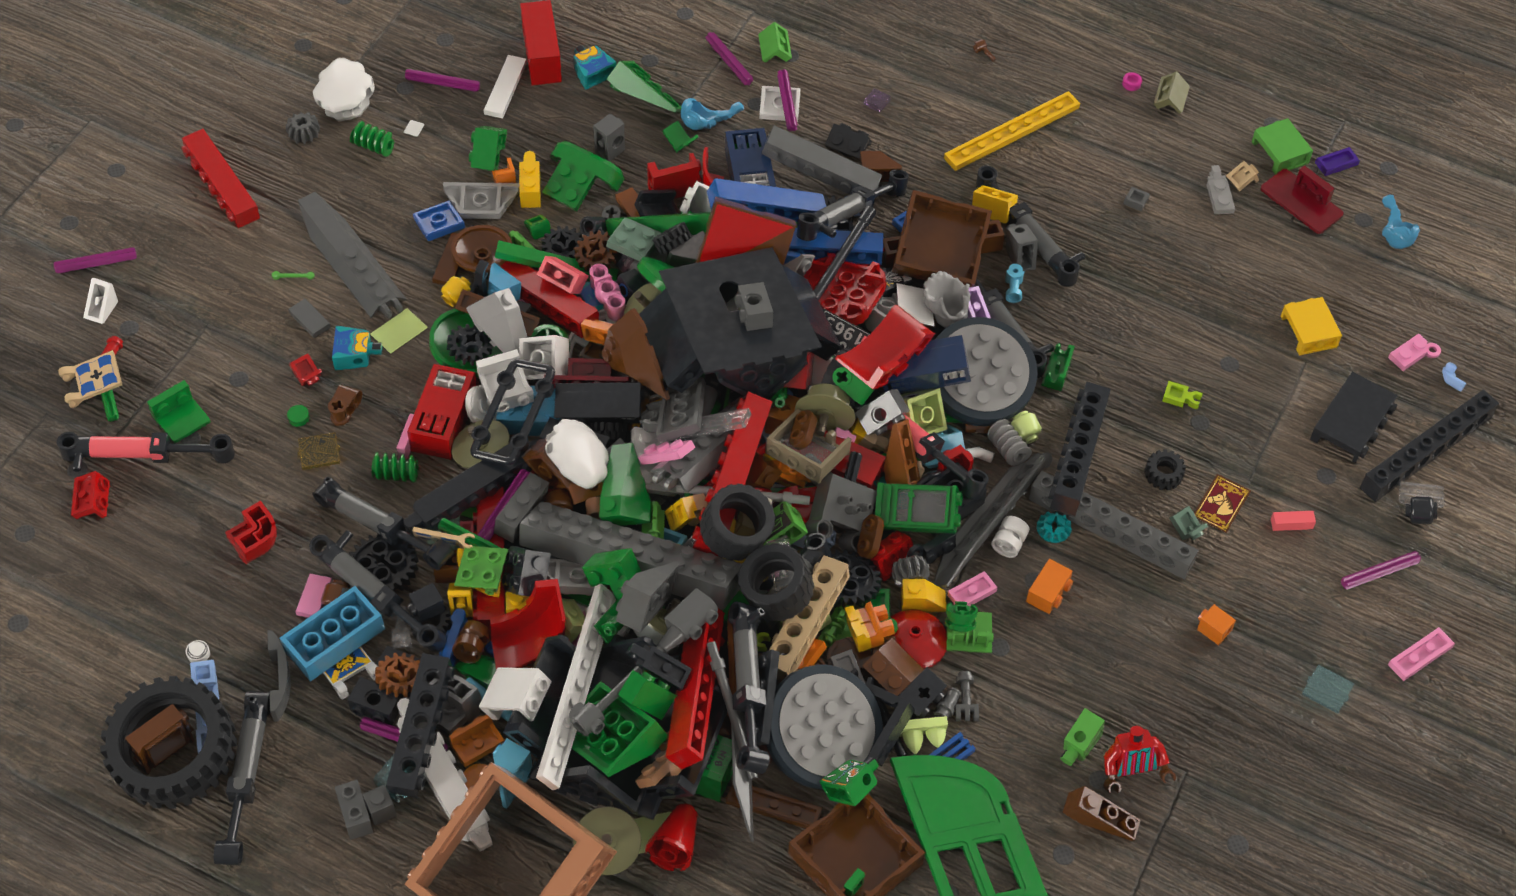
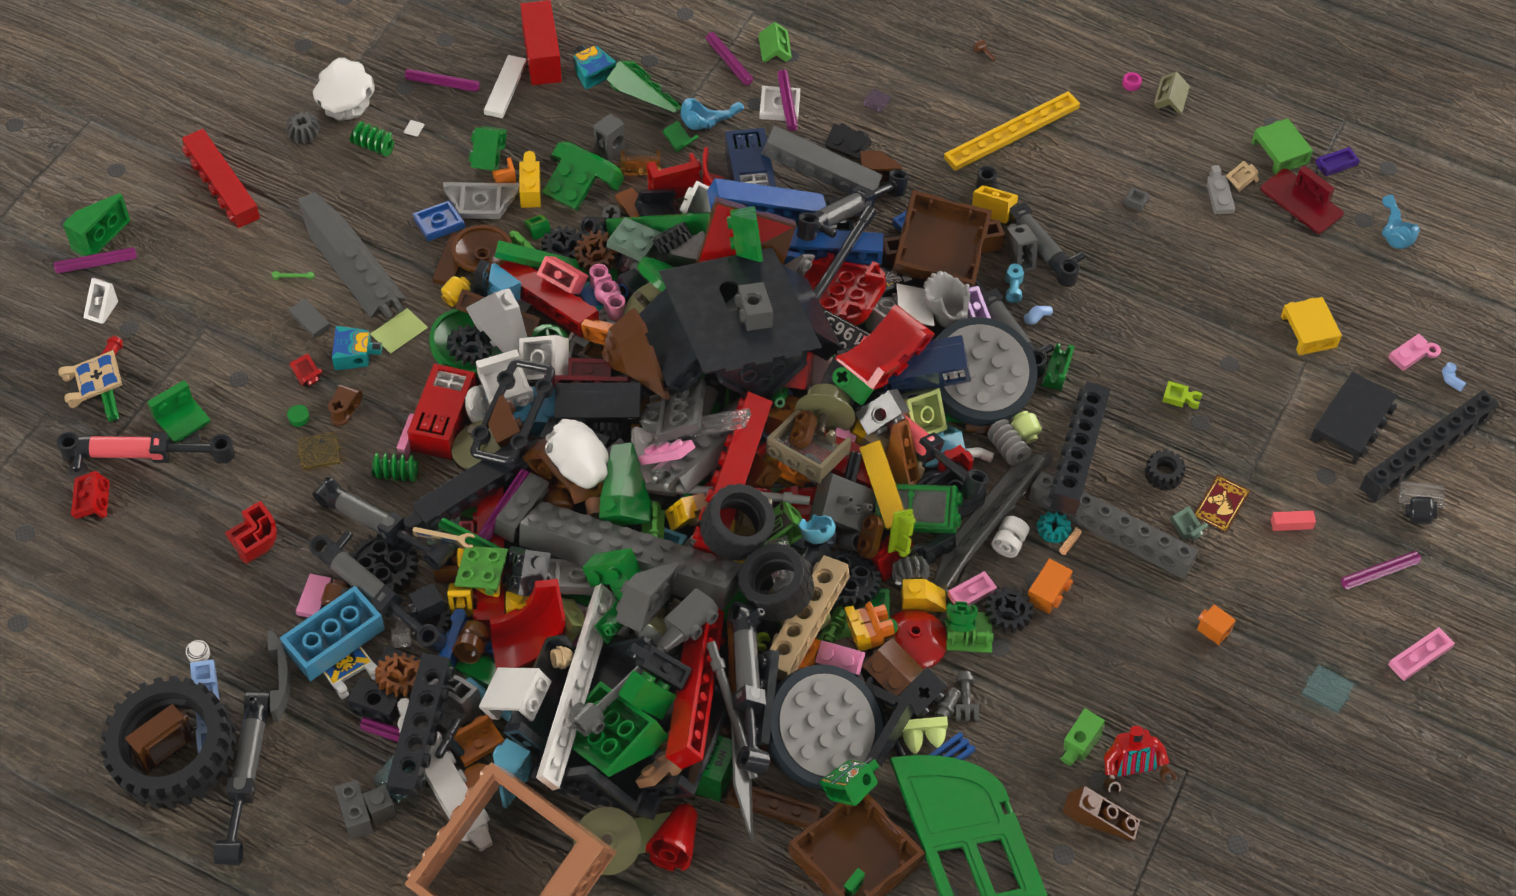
none -> green slope [63,193,131,256]
none -> black piece [434,719,465,759]
none -> reddish brown slope [488,394,523,448]
none -> tan plate [550,646,574,669]
none -> clear orange hinge [621,150,661,175]
none -> green slope [727,206,763,262]
none -> medium azure hair [798,515,836,544]
none -> bright pink plate [815,640,865,675]
none -> yellow tile [859,440,904,530]
none -> lime hinge [888,509,916,557]
none -> black gear [984,586,1034,634]
none -> light blue arm [1024,306,1053,325]
none -> light nougat piece [1059,527,1082,555]

